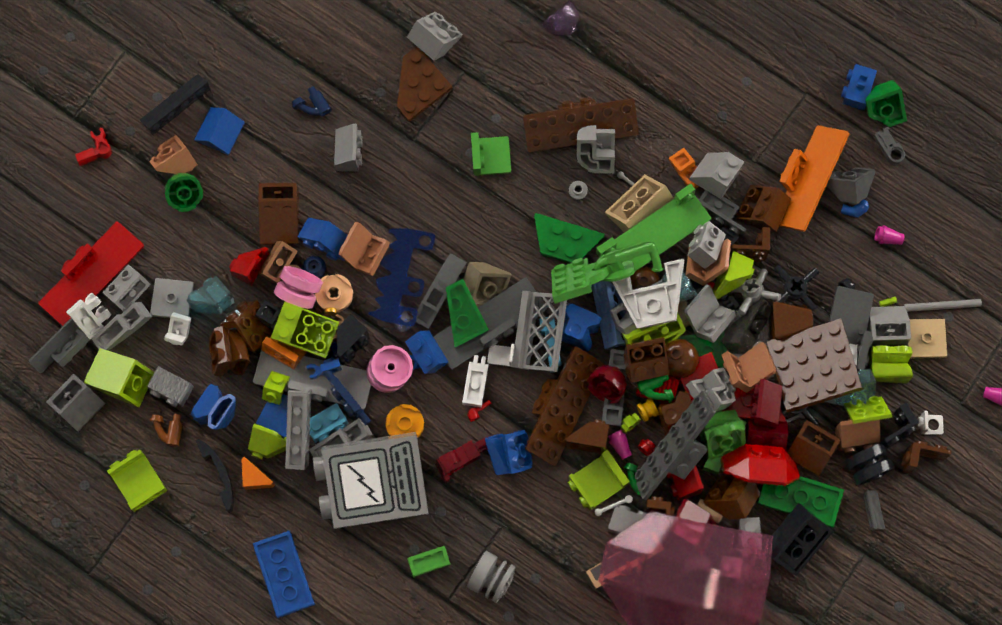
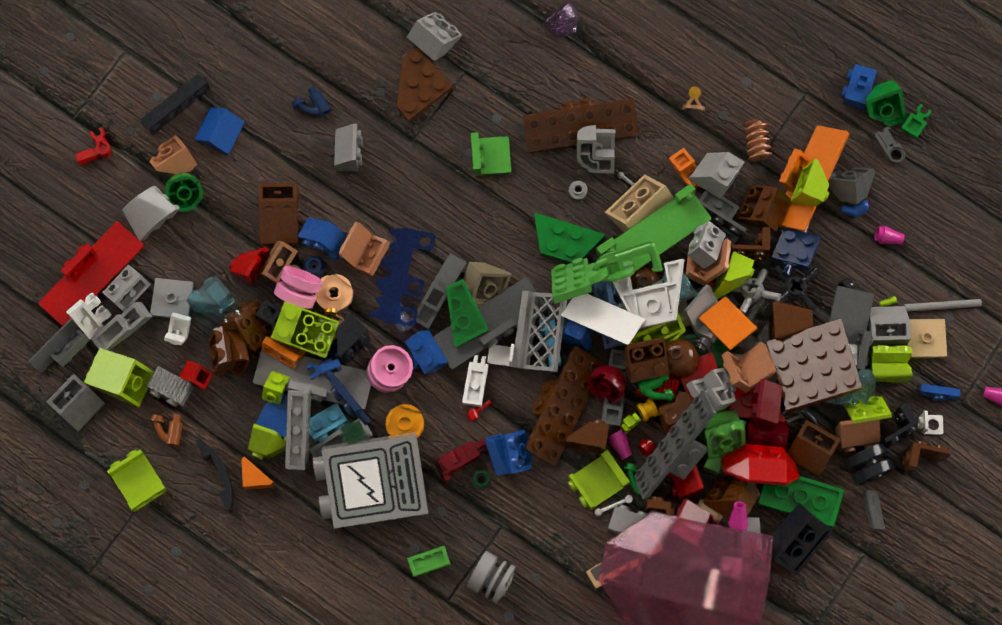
blue piece [191,384,236,430] -> none
blue tile [253,530,315,618] -> none
none -> light grey slope [122,186,180,241]
none -> red brick [179,361,214,390]
none -> clear green bracket [340,420,366,444]
none -> dark green plate [472,470,491,490]
none -> white sticker [561,294,645,345]
none -> piece [681,87,705,112]
none -> dark grey plate [694,336,713,354]
none -> orange piece [698,296,757,350]
none -> dark pink cone [728,502,748,533]
none -> nougat piece [744,120,772,162]
none -> dark blue plate [771,224,821,278]
none -> lime slope [790,159,829,206]
none -> green plate [900,104,931,139]
none -> blue plate [918,384,961,401]

